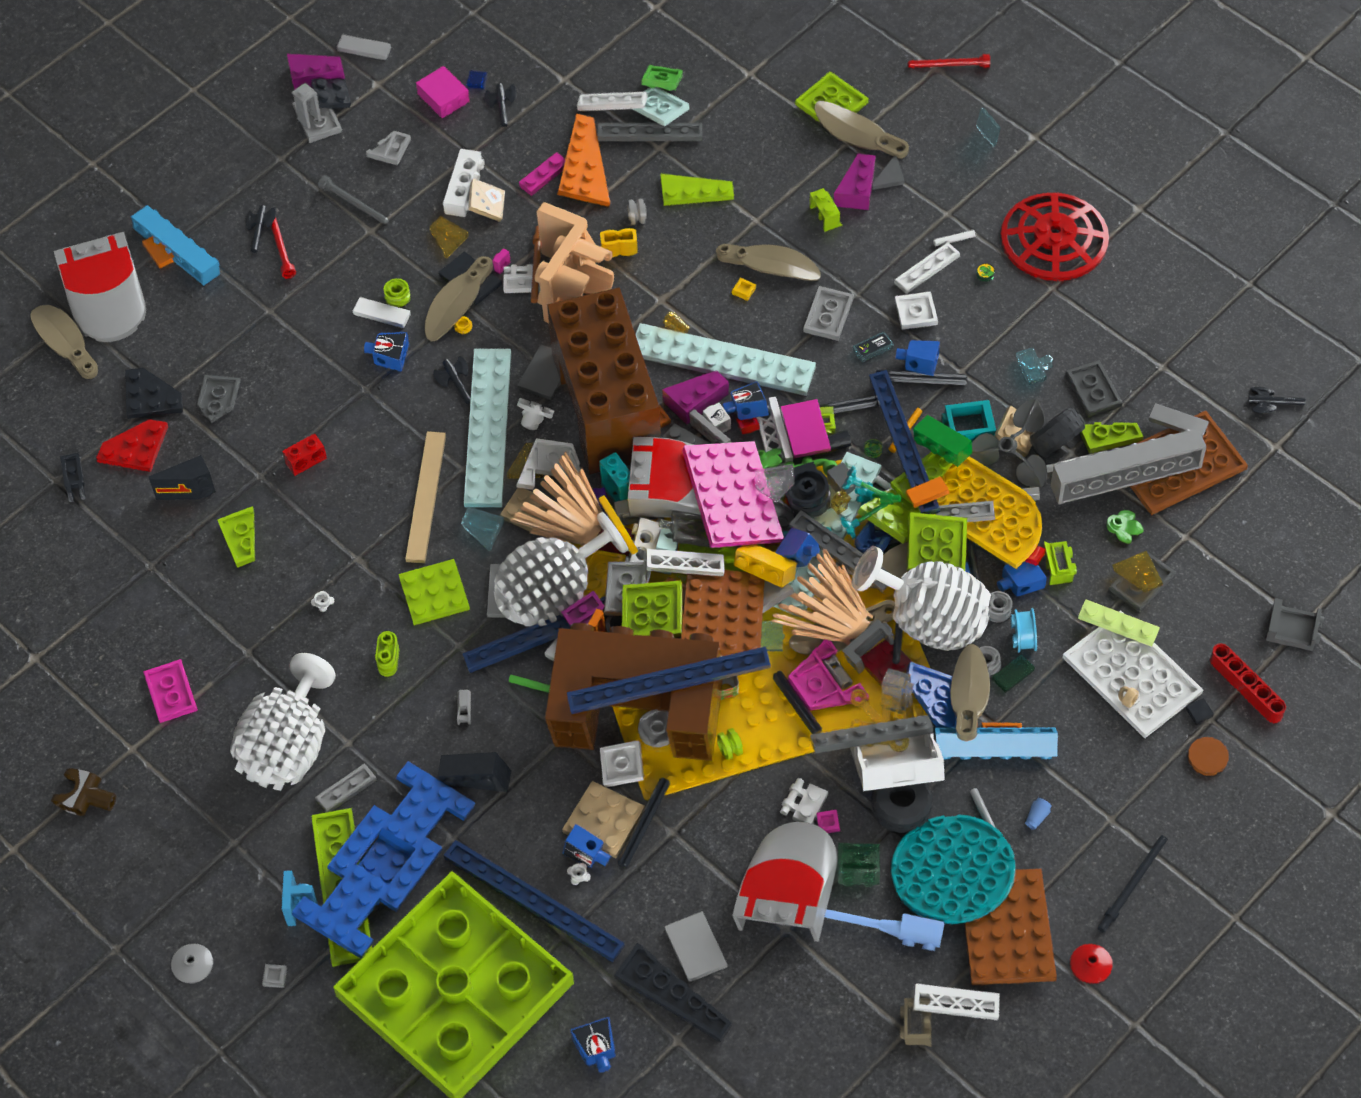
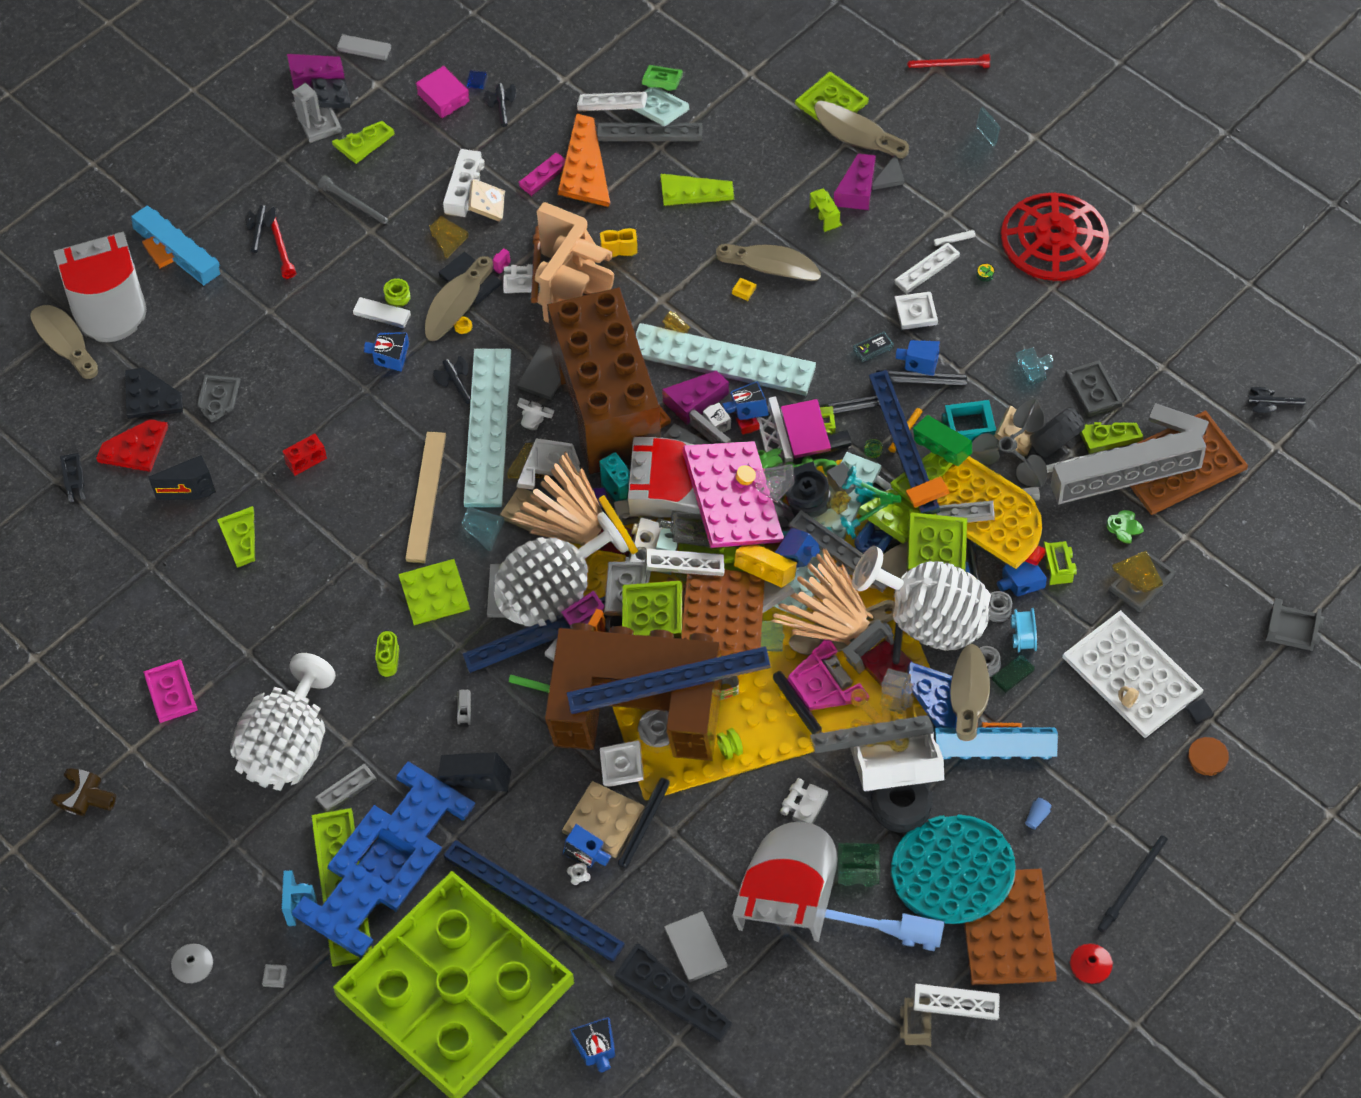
white plate [311,591,334,612] -> none
light grey wing [366,131,411,165] -> none
light grey wheel [627,199,647,225] -> none
light grey plate [803,286,854,341] -> none
dark pink plate [816,810,840,833] -> none
light grey bar [970,788,996,828] -> none
yellowish green plate [1078,600,1160,647] -> none
red beam [1210,643,1286,723] -> none
none -> lime wing [332,121,395,164]
none -> yellow tile [735,466,756,485]

